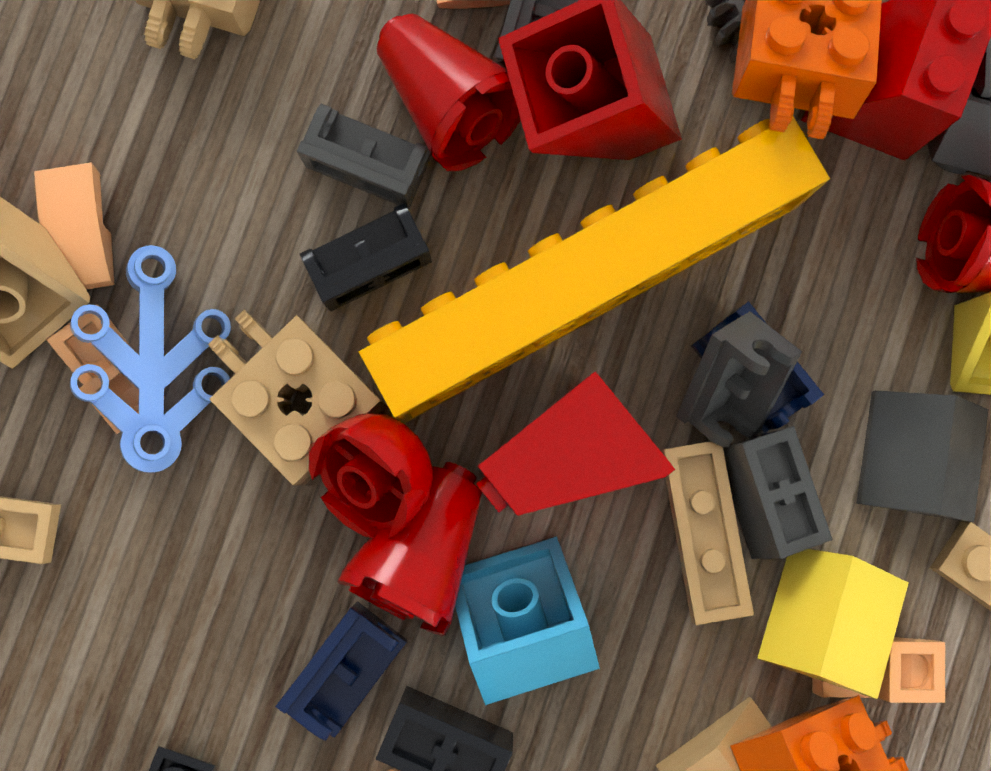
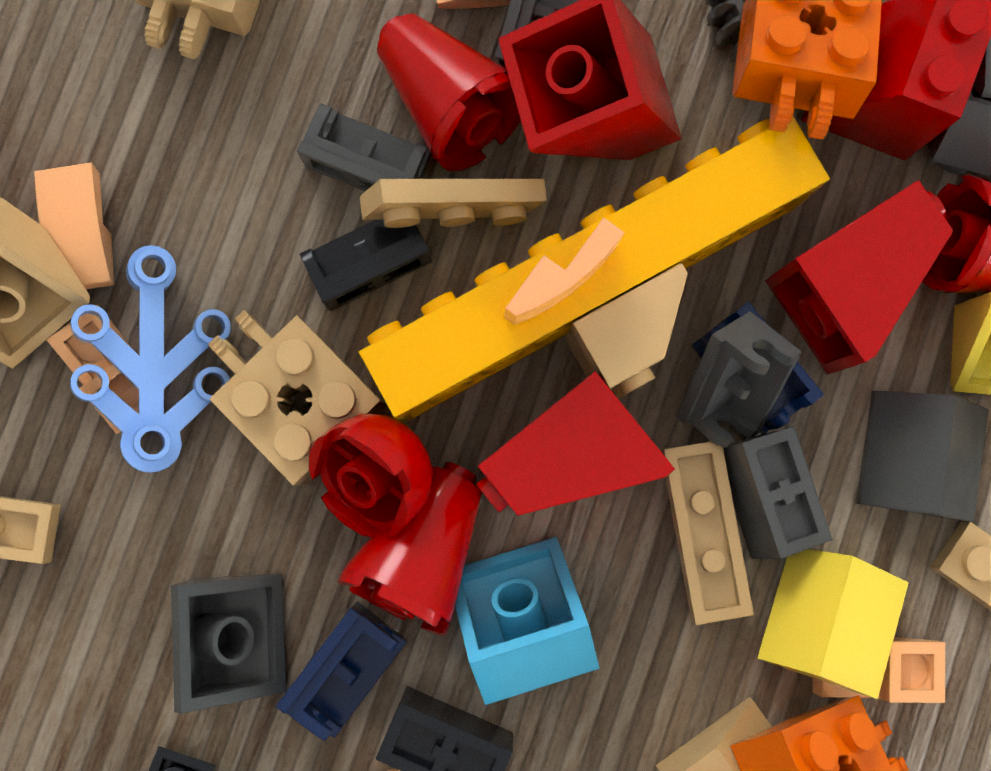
none -> dark grey slope [171,574,286,714]
none -> tan plate [360,179,547,228]
none -> light nougat slope [504,217,625,325]
none -> tan slope [564,263,688,399]
none -> red slope [765,180,953,375]

